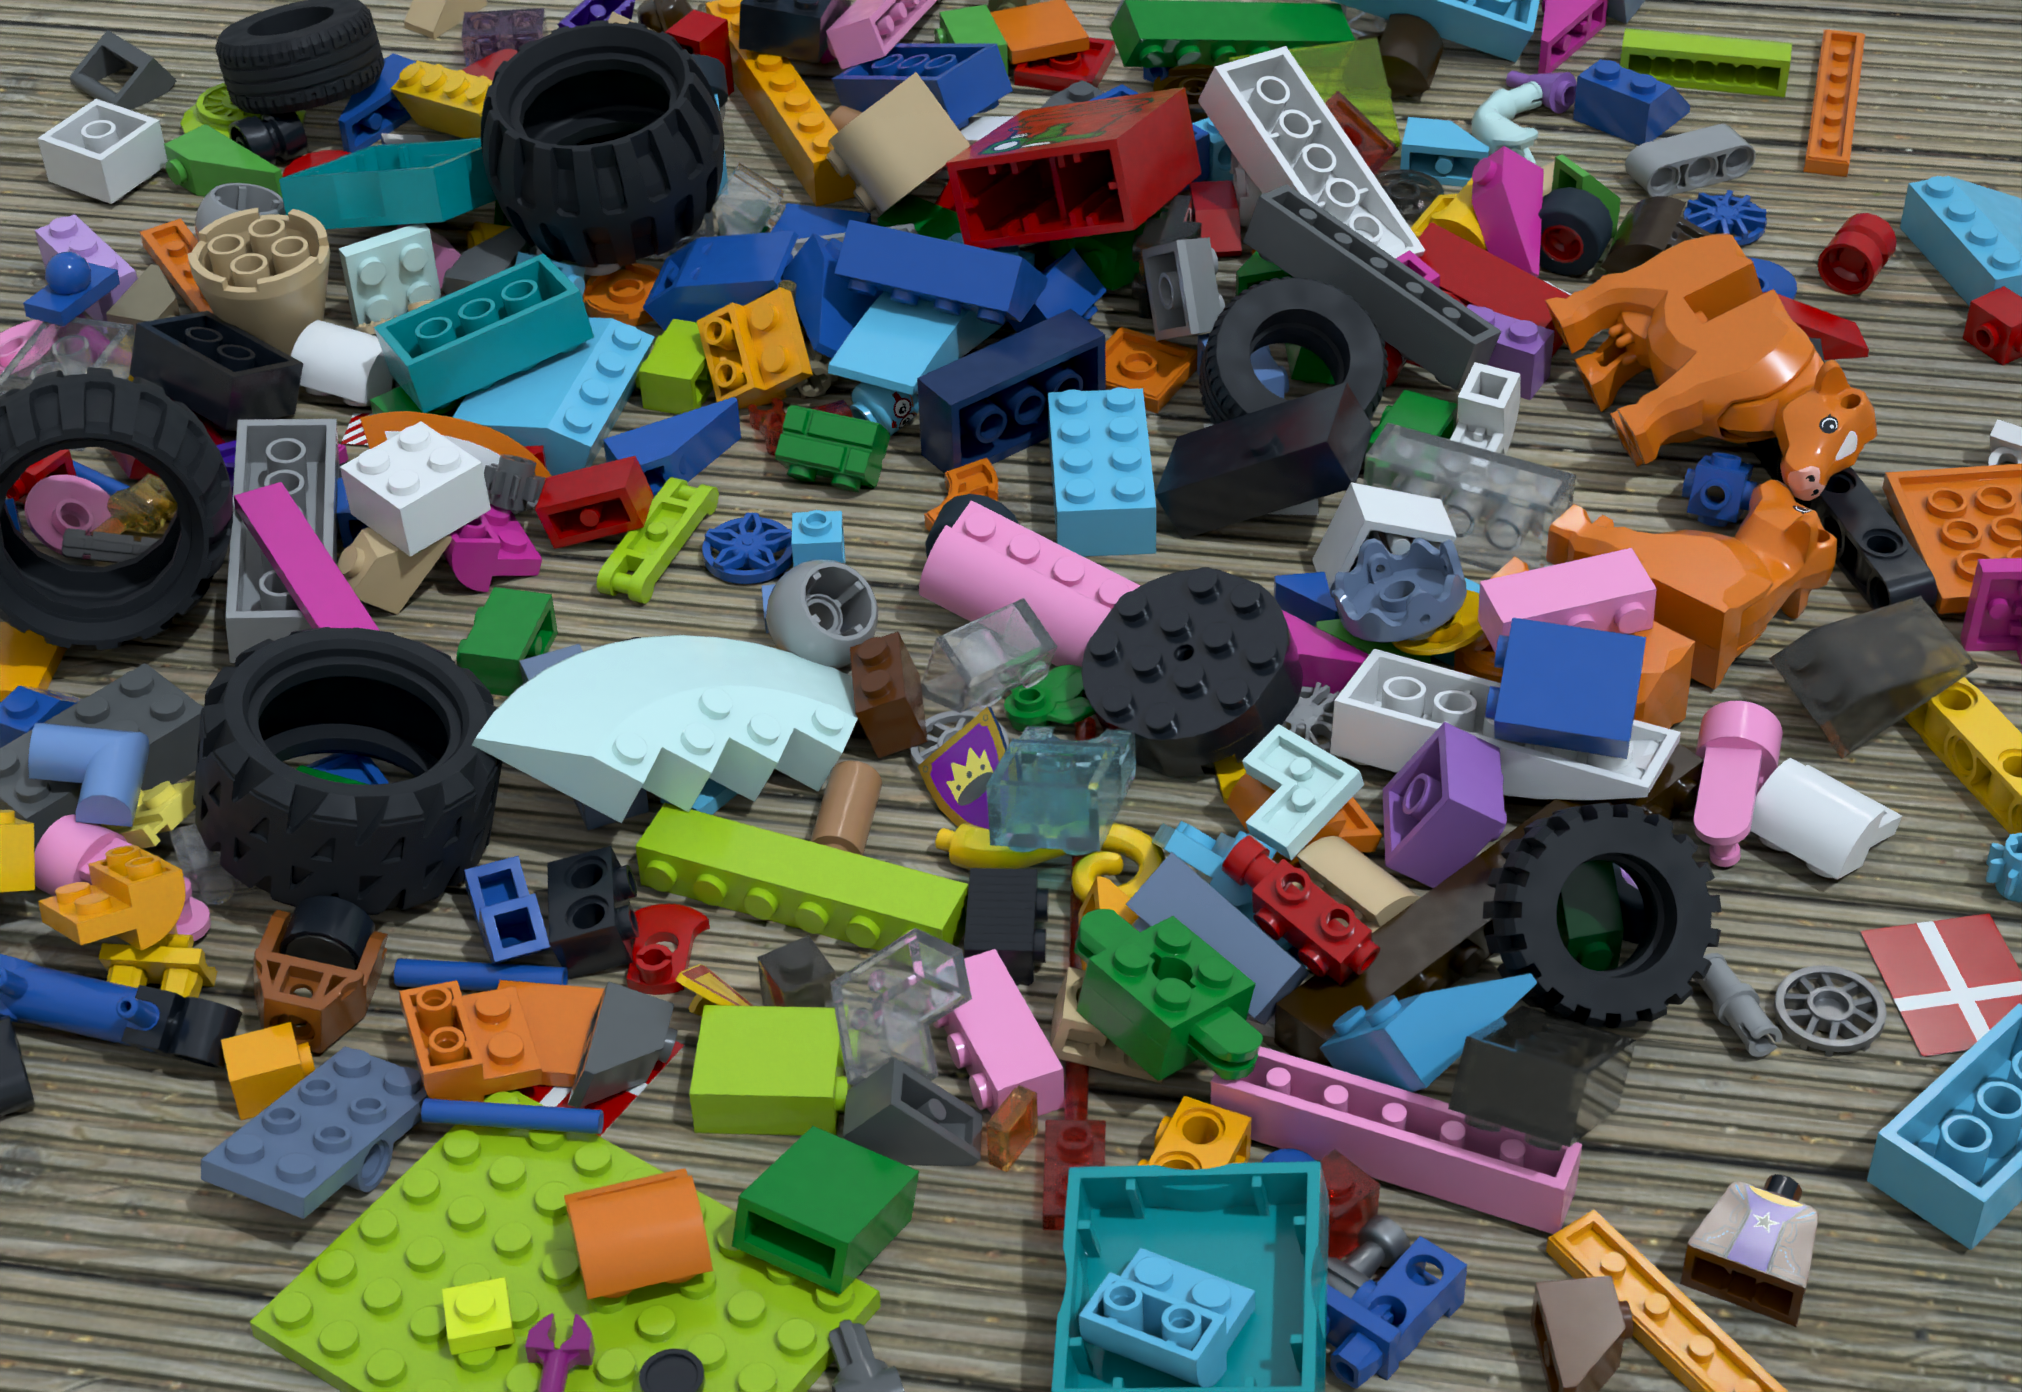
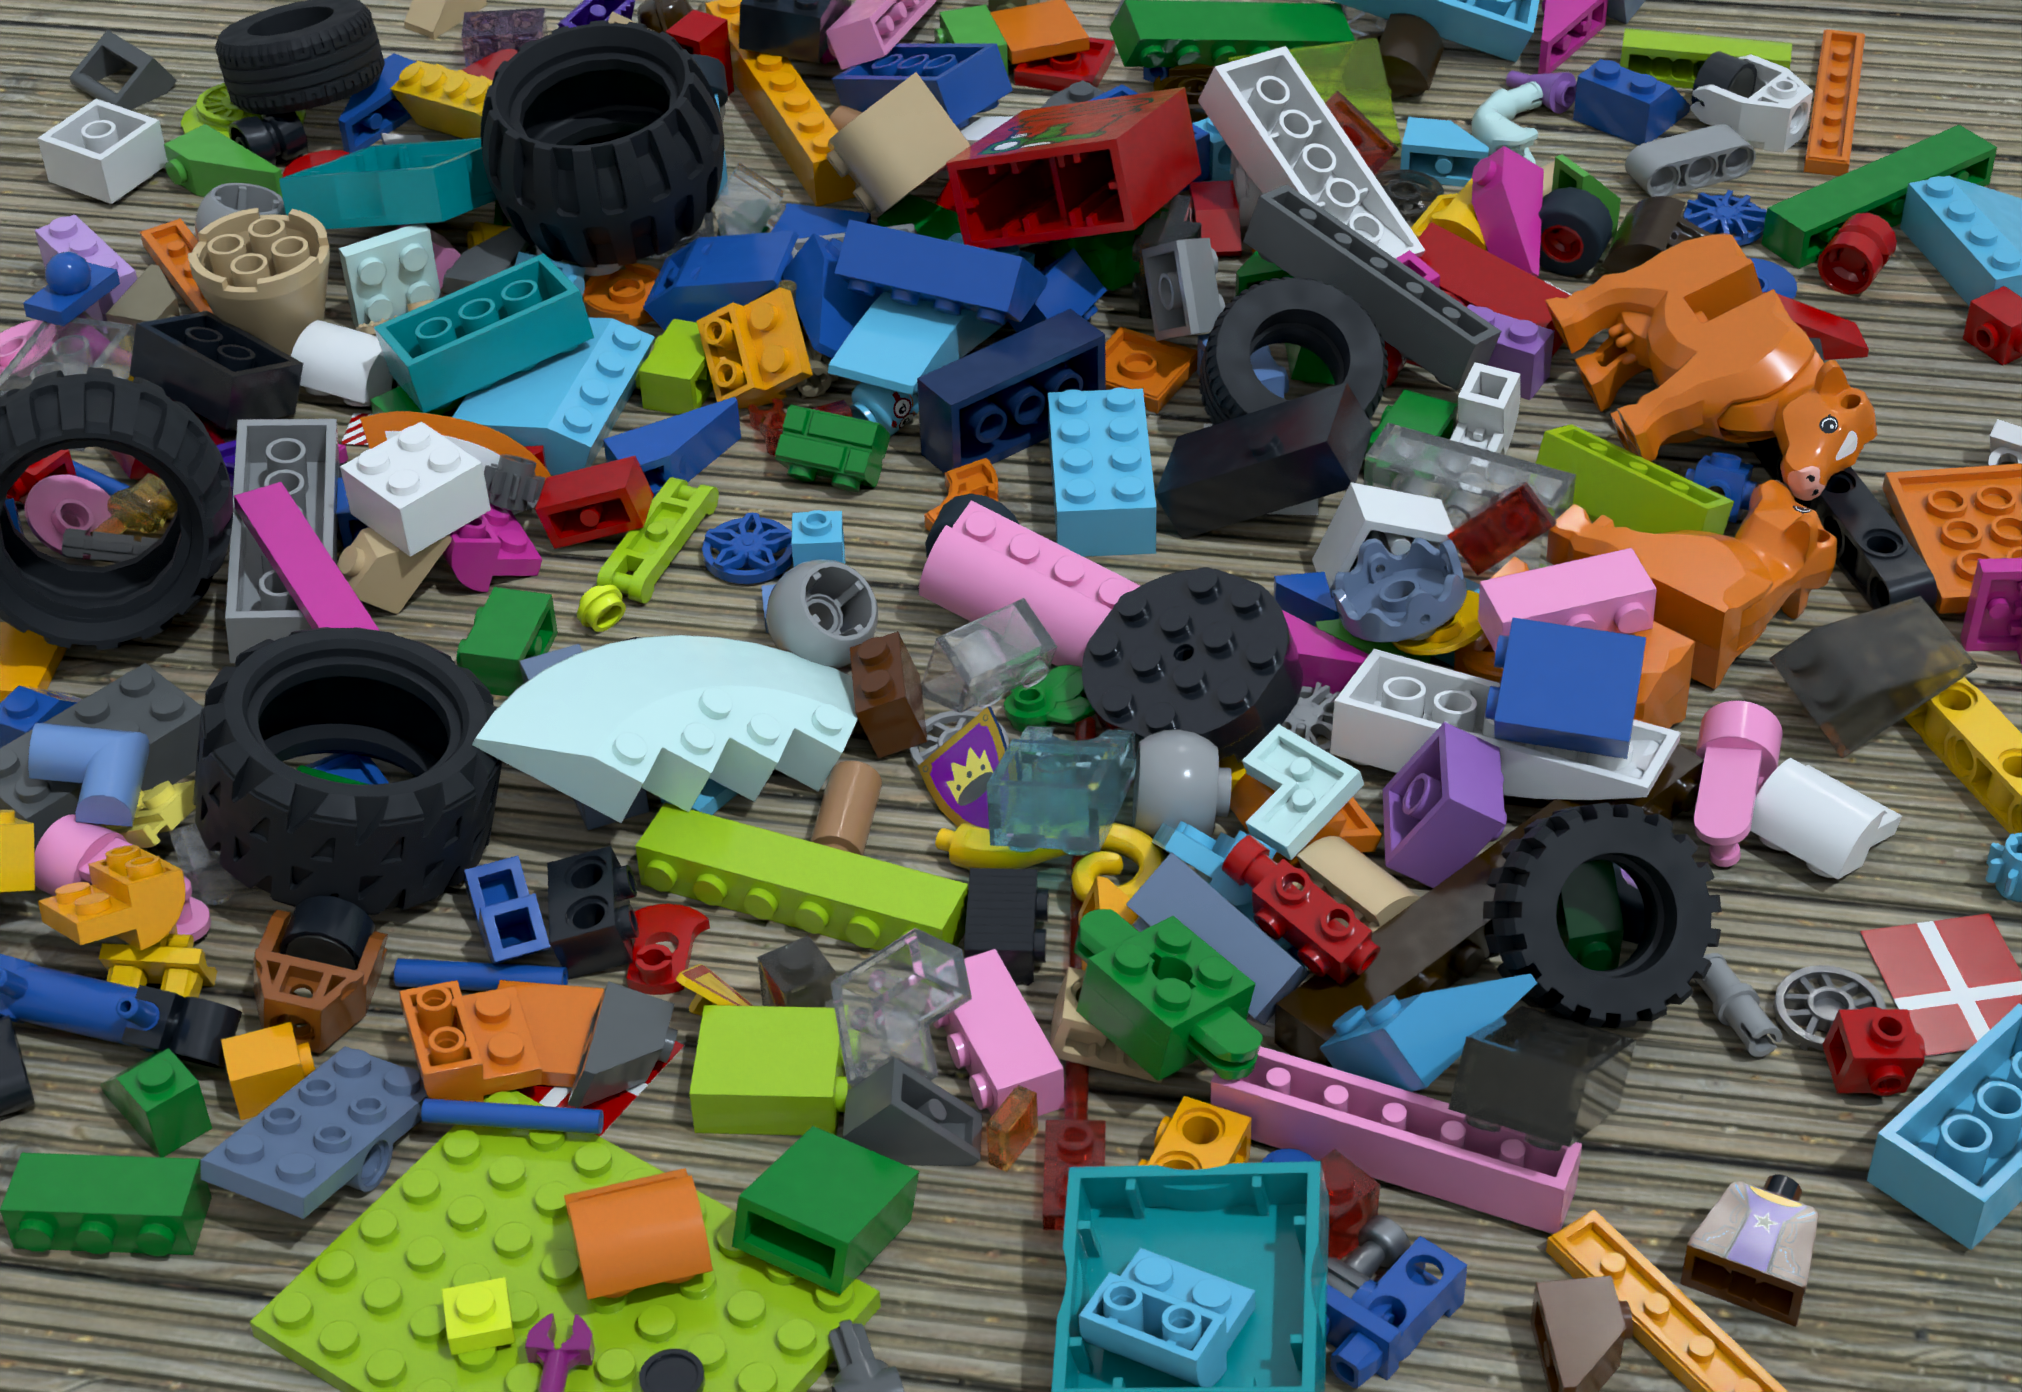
none -> green brick [0,1153,212,1256]
none -> green slope [100,1048,213,1157]
none -> neon yellow plate [577,585,626,632]
none -> light grey wheel [1132,729,1232,839]
none -> clear red slope [1447,482,1557,576]
none -> lime brick [1529,424,1734,535]
none -> white piece [1690,51,1813,153]
none -> green brick [1761,125,1997,269]
none -> red brick [1822,1007,1925,1096]

